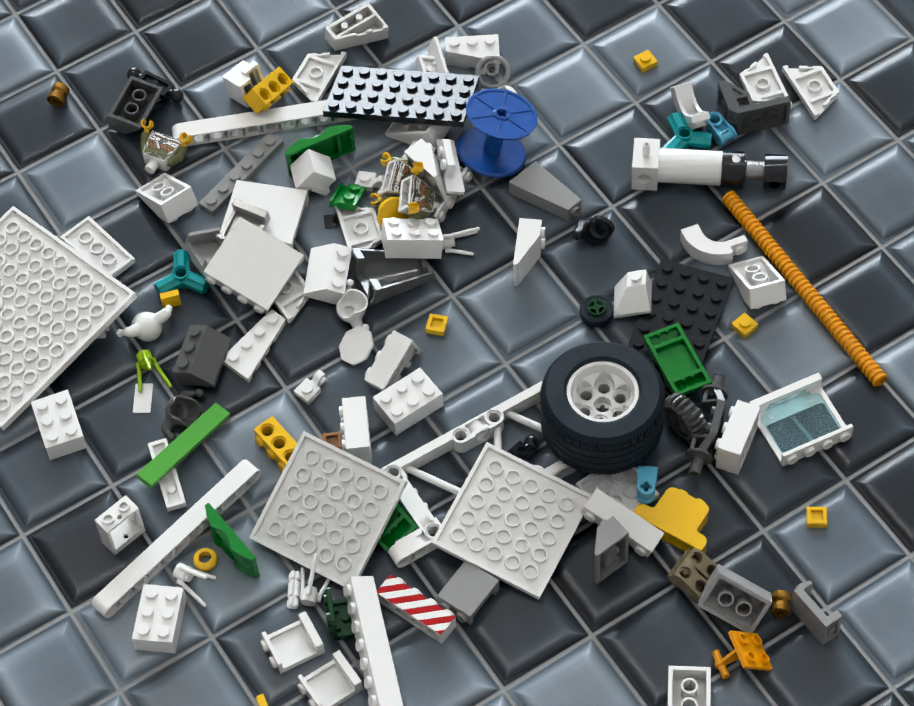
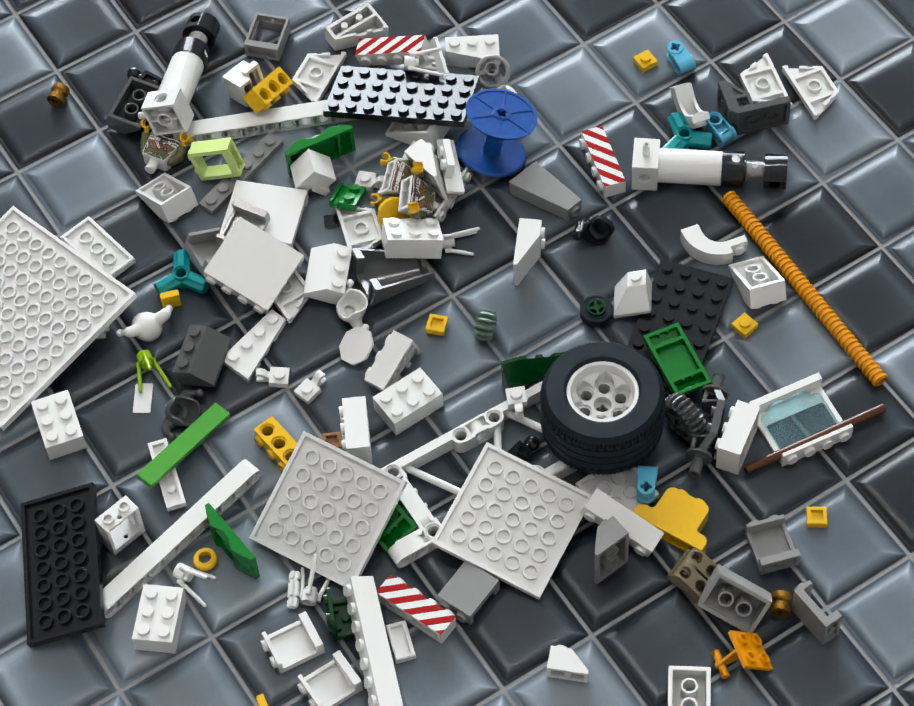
none -> black plate [21,482,105,648]
none -> white piece [138,12,220,136]
none -> yellowish green window [187,137,245,181]
none -> light grey window [244,13,291,61]
none -> white plate [256,367,290,388]
none -> white brick [355,35,430,66]
none -> white tile [386,620,416,664]
none -> white plant [404,47,443,77]
none -> sand green gear [473,309,498,341]
none -> dark green wedge [501,352,564,390]
none -> white plate [505,386,528,419]
none -> white slope [547,645,589,683]
none -> white brick [579,126,626,198]
none -> medium azure piece [667,40,696,76]
none -> reddish brown piece [743,404,886,474]
none -> light grey panel [745,514,801,575]

